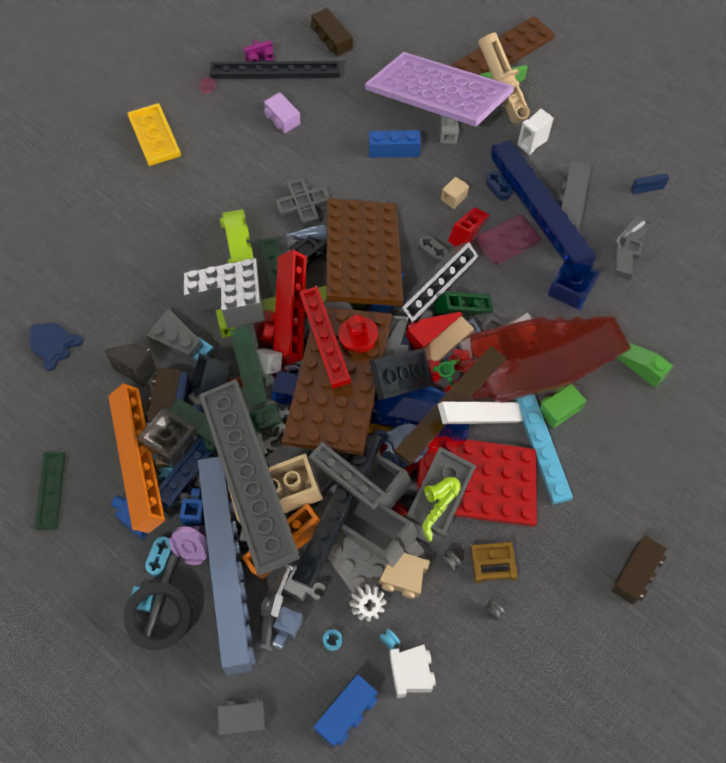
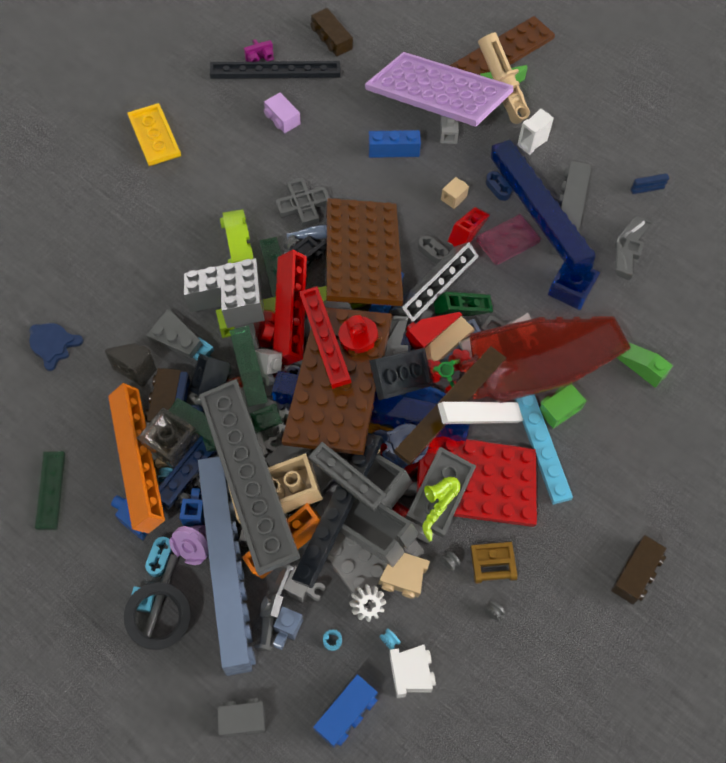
clear pink plate [199,77,216,93] -> none

